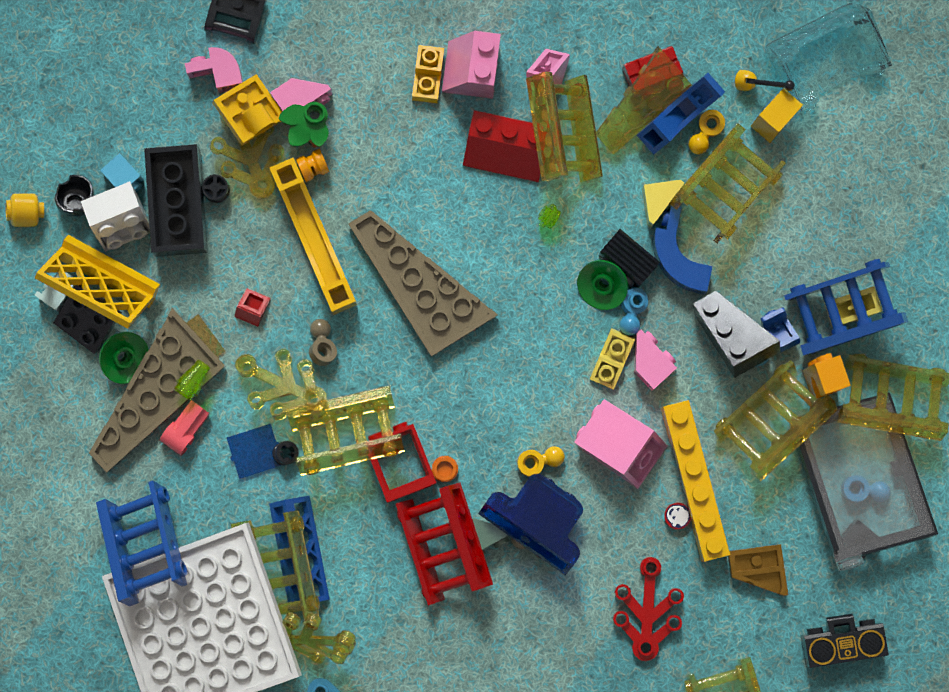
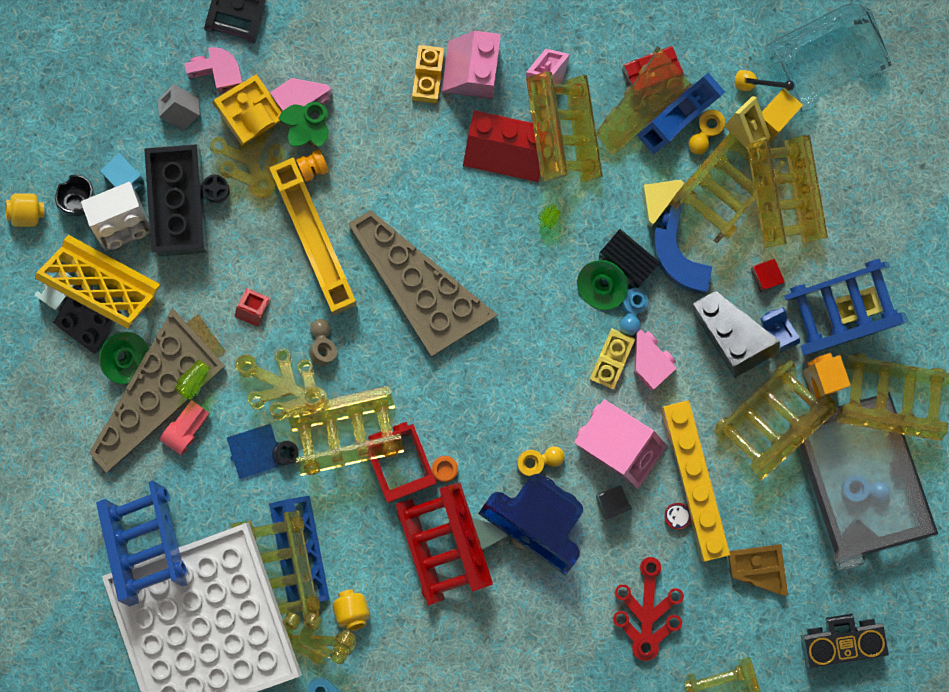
none -> light grey panel [158,84,200,130]
none -> yellow head [332,589,370,631]
none -> black panel [596,485,632,519]
none -> light yellow slope [724,96,771,154]
none -> clear yellow fence [747,135,828,248]
none -> red slope [751,258,785,292]

